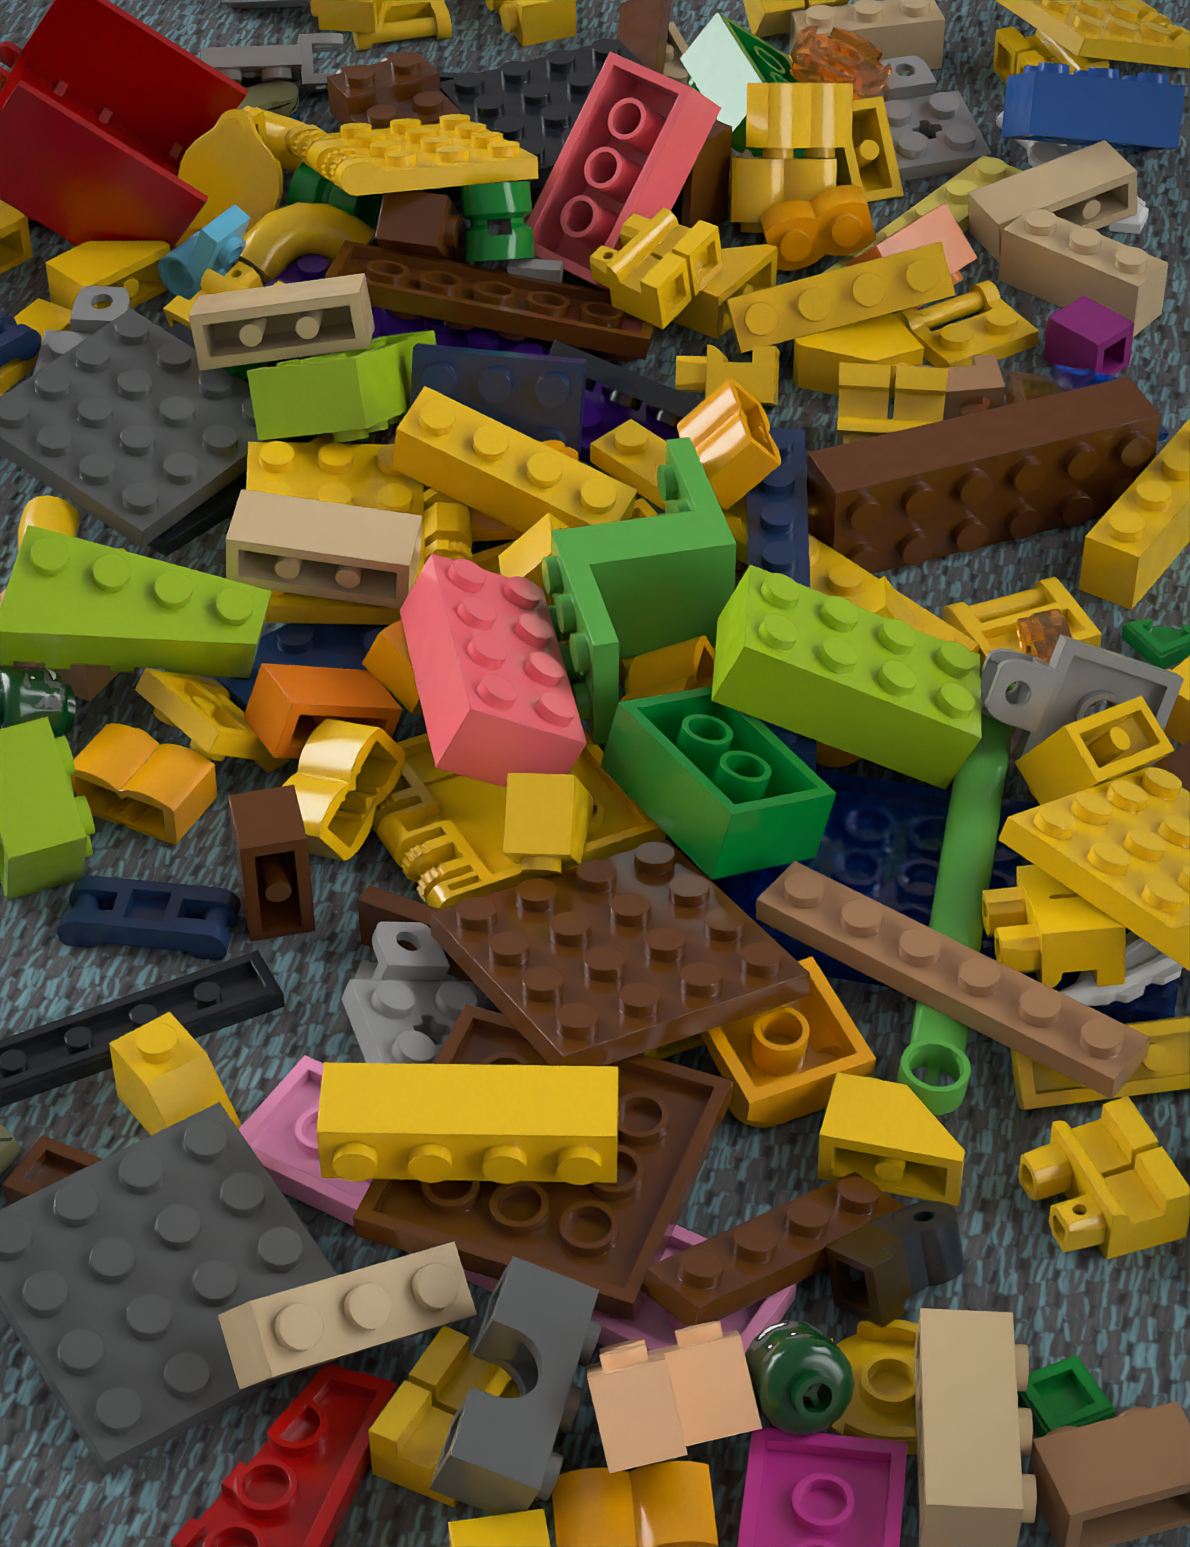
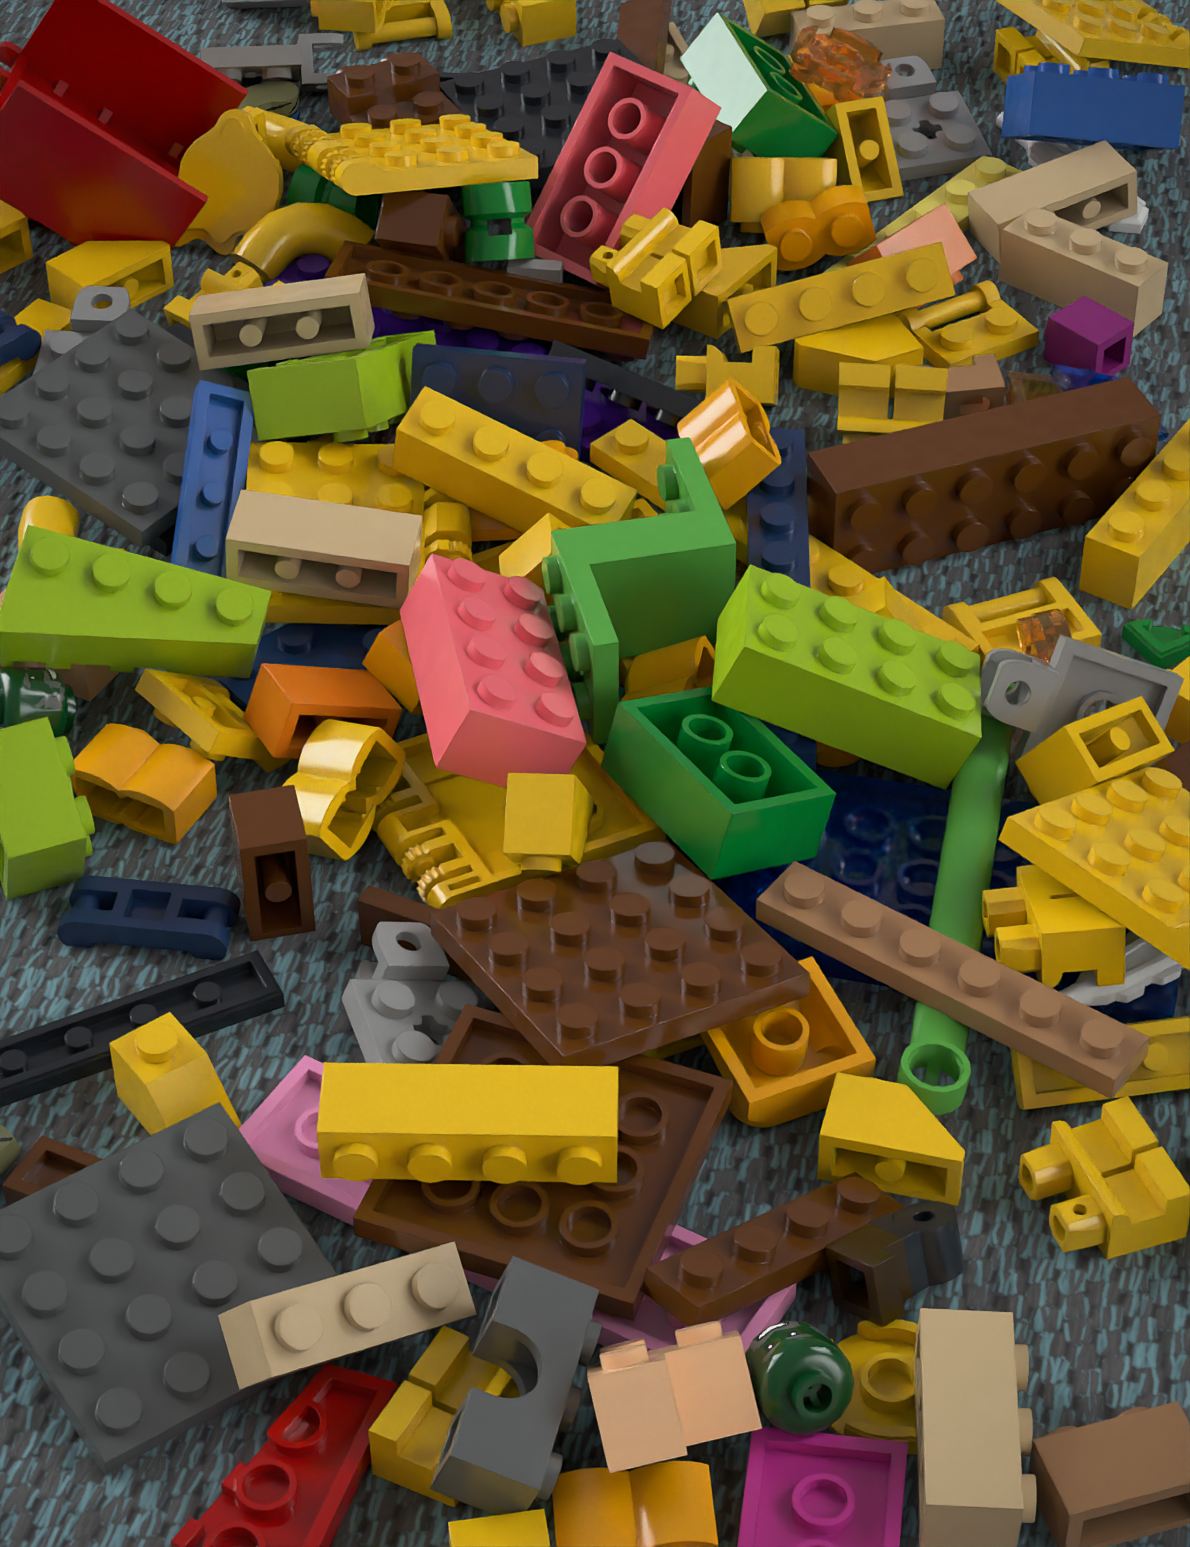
medium azure plate [158,204,251,300] -> none
yellow brick [746,83,853,159] -> none
green tile [1017,1355,1116,1438] -> none
none -> blue plate [171,380,254,578]

